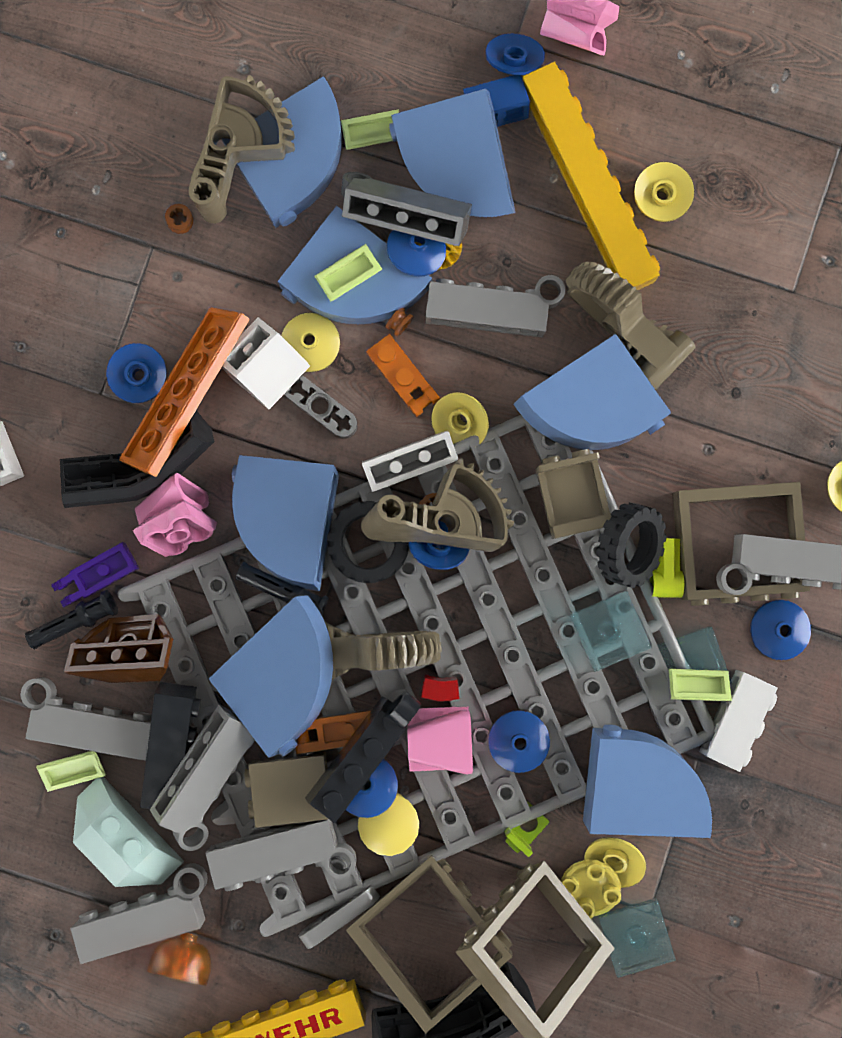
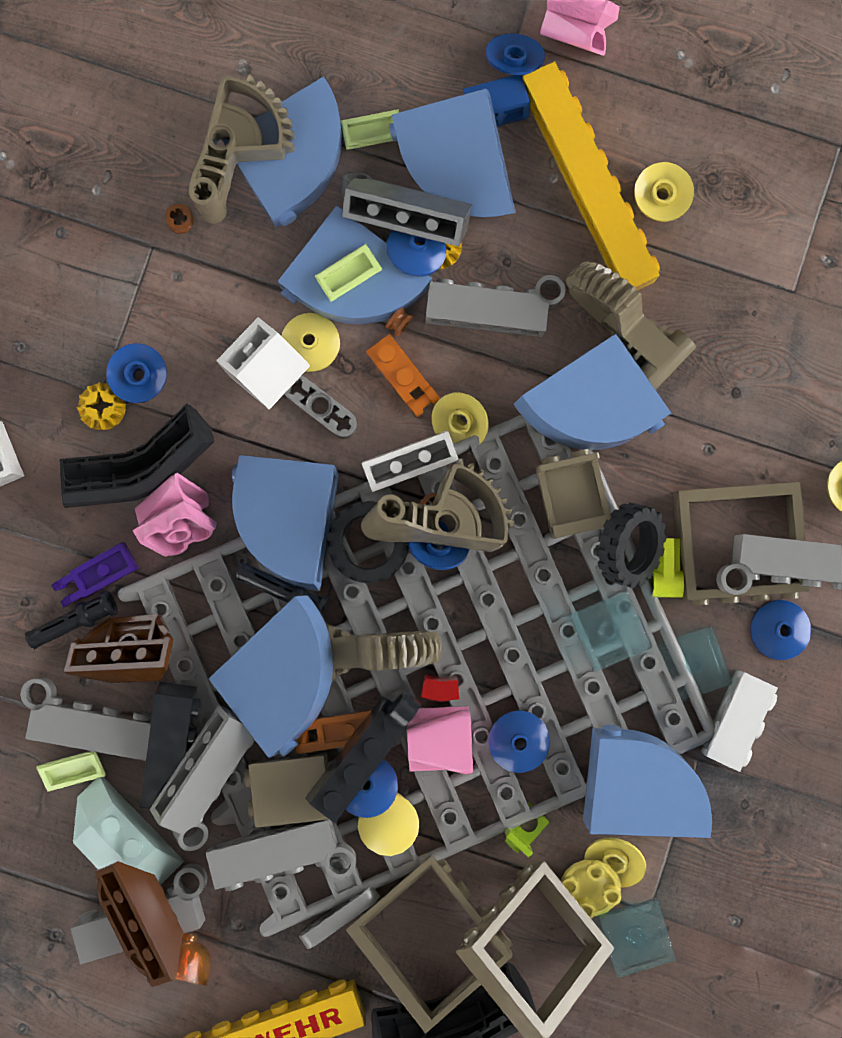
orange tile [119,307,250,477] -> none
yellowish green tile [668,669,732,701] -> none
none -> yellow gear [76,382,126,430]
none -> reddish brown wedge [95,861,183,987]

